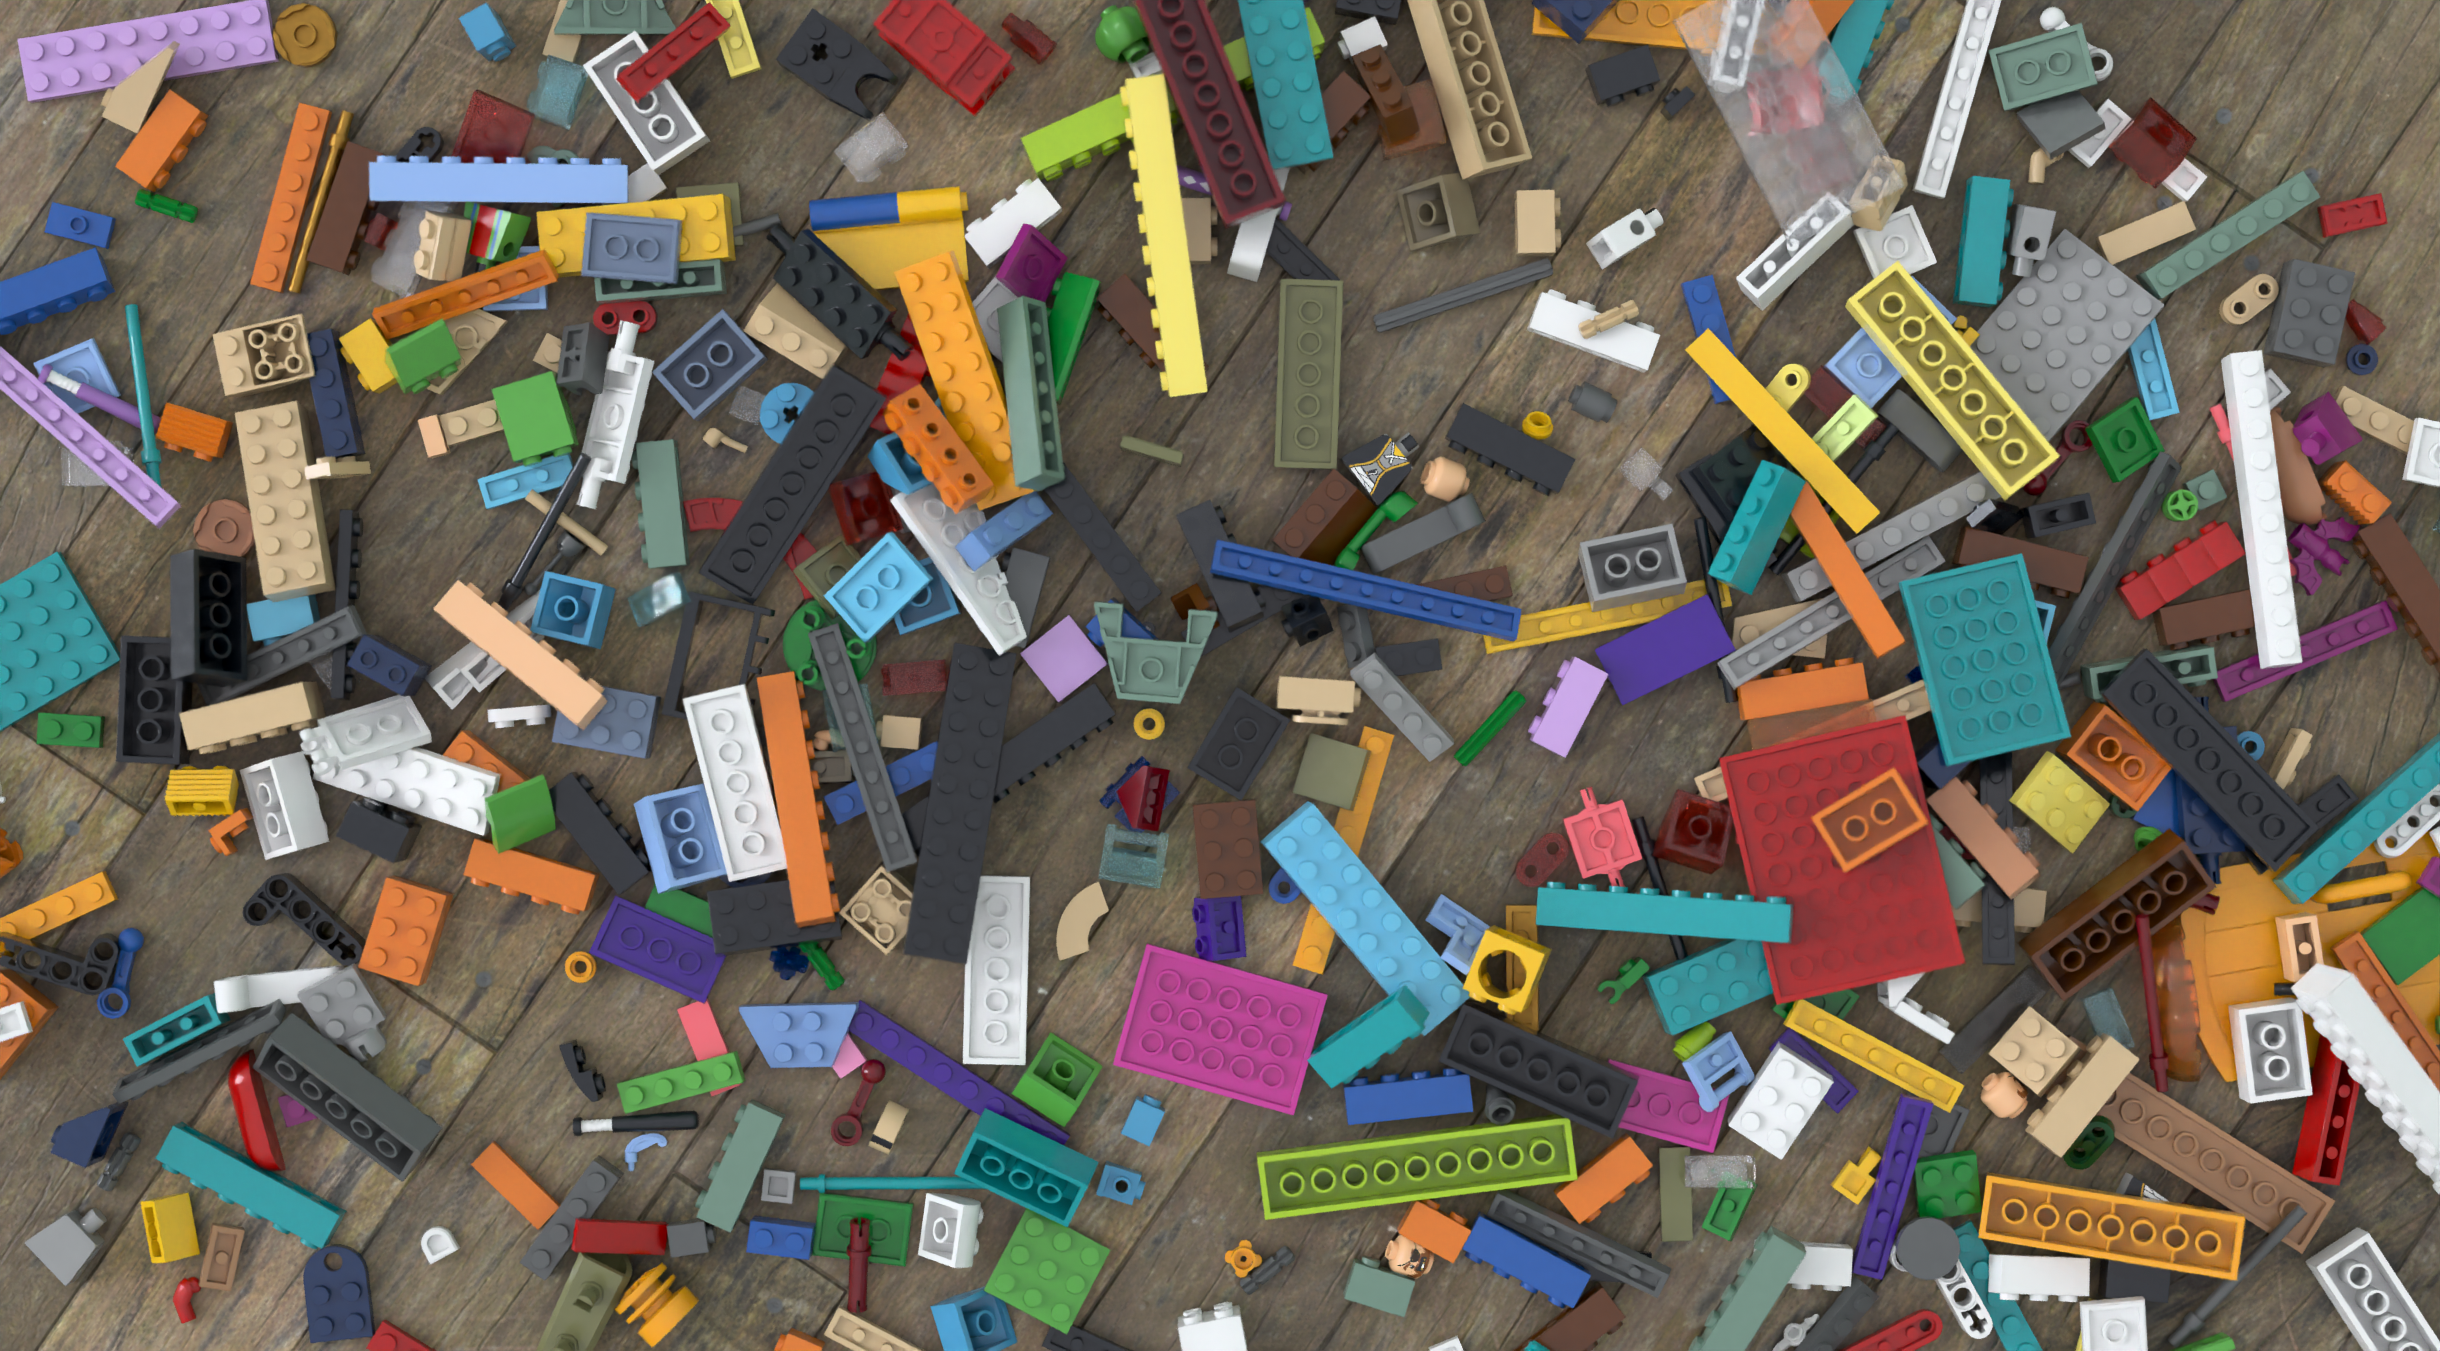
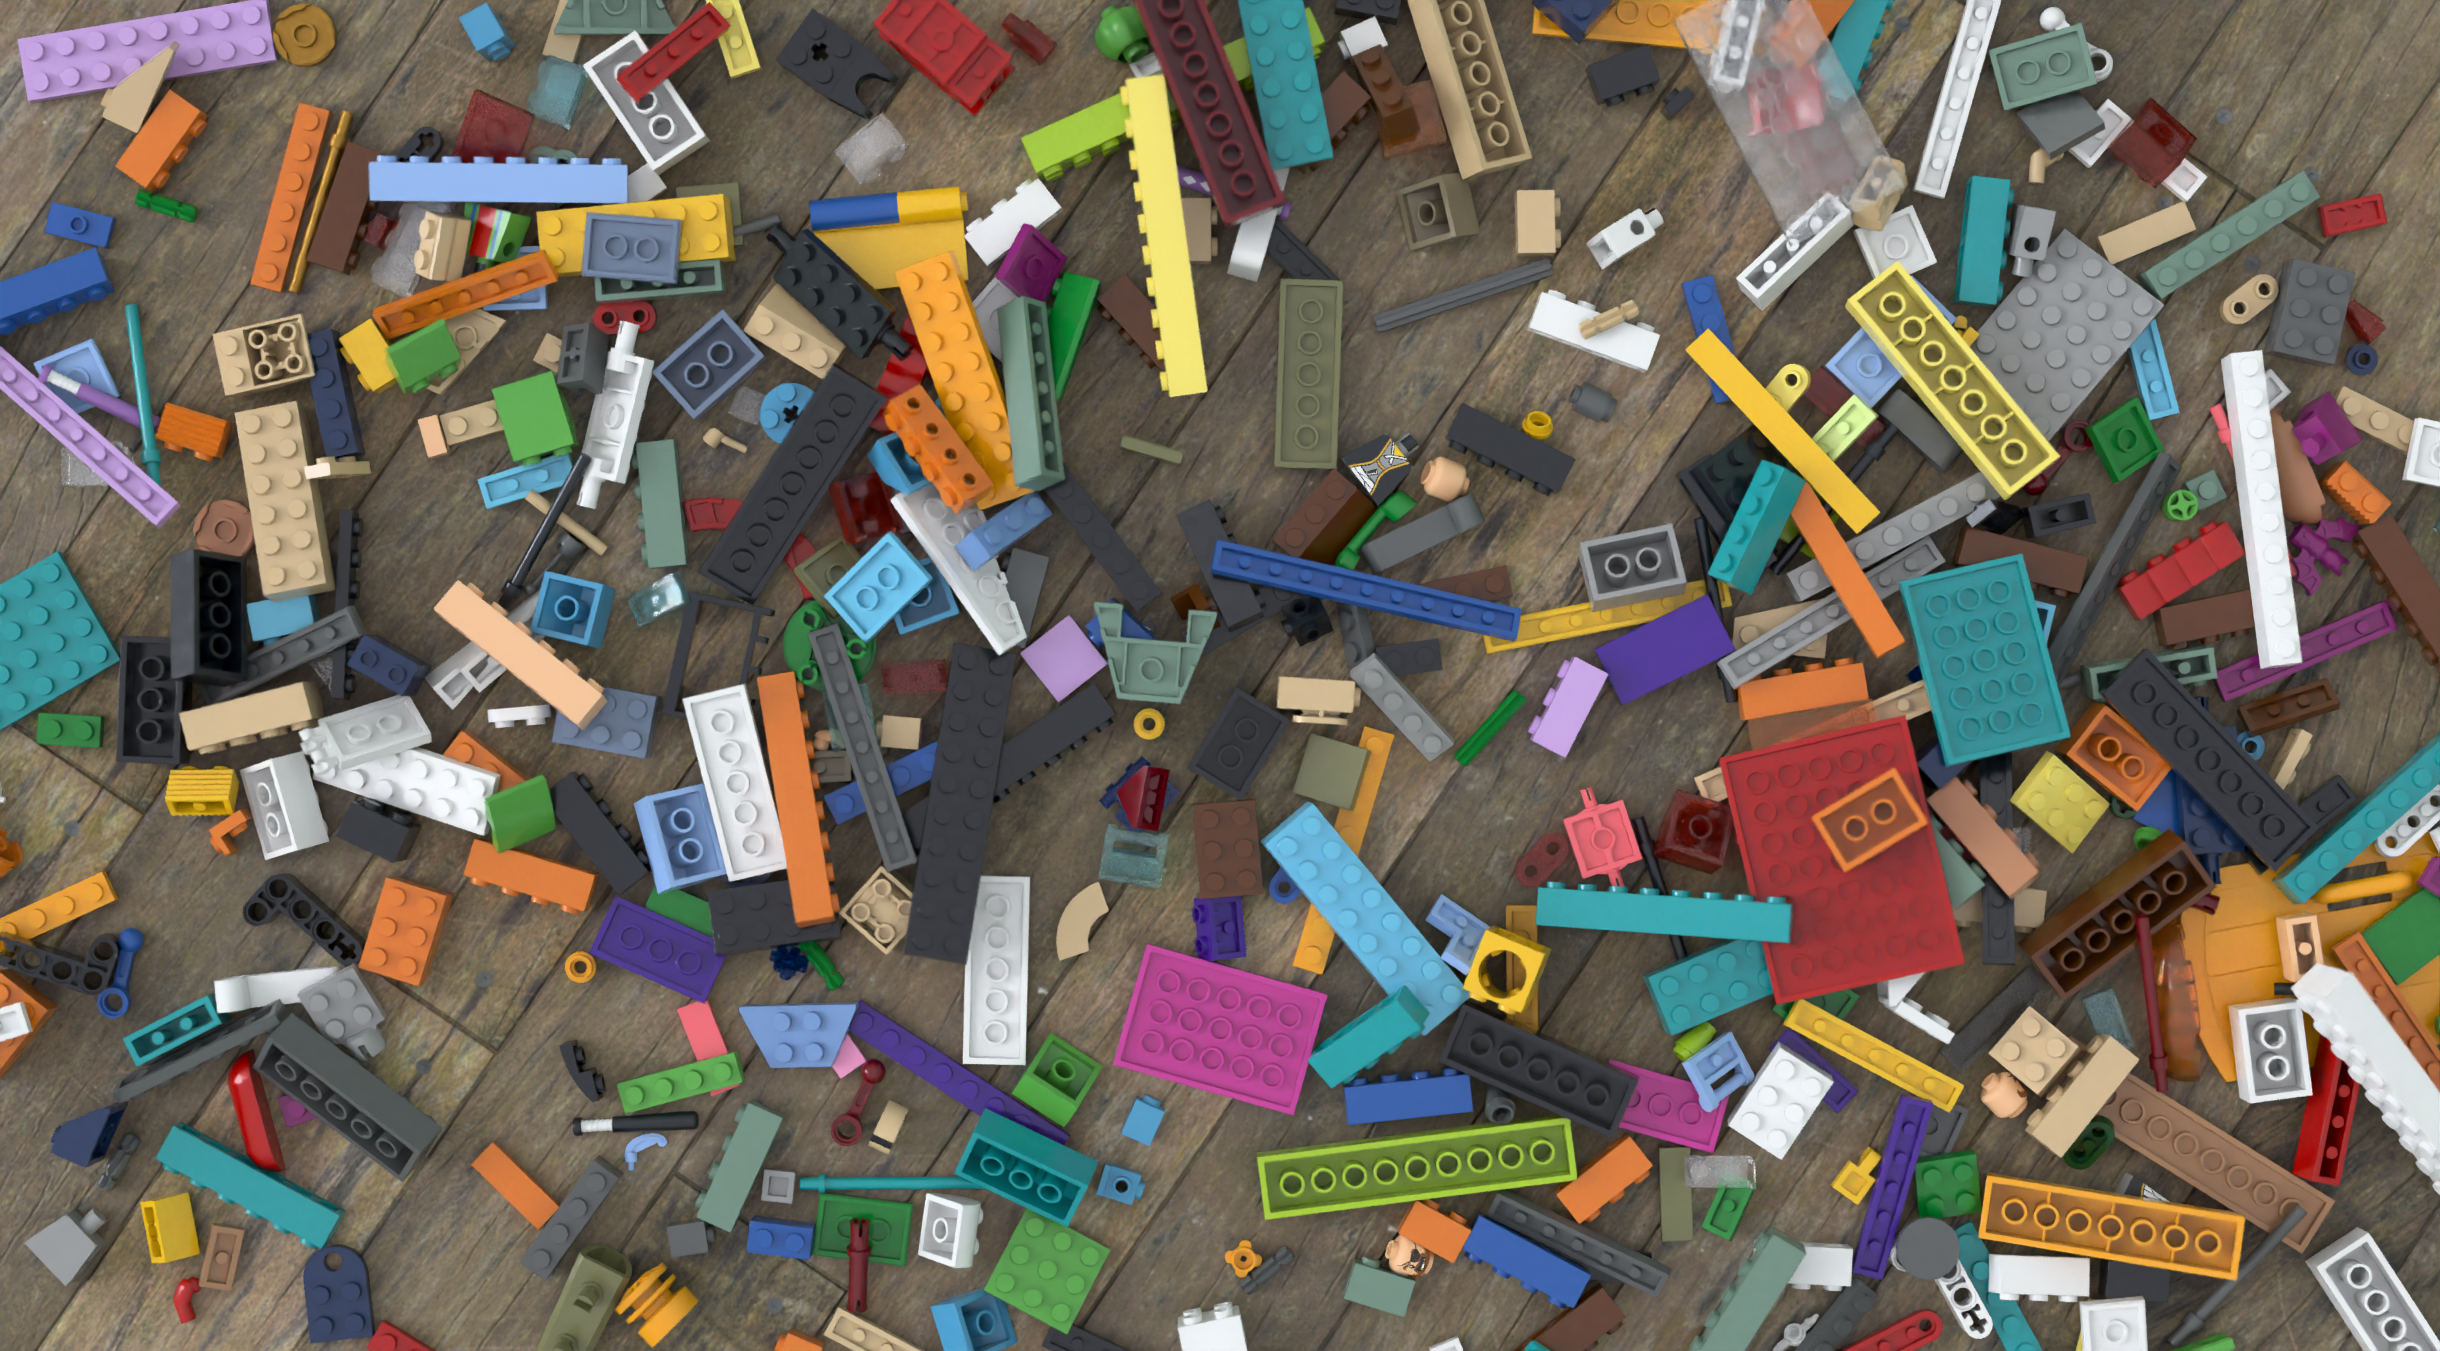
white tile [421,1226,460,1265] -> none
red tile [571,1218,669,1255] -> none
green plate [1596,957,1650,1004] -> none
clear plate [1619,447,1673,500] -> none
none -> reddish brown plate [2237,678,2340,738]

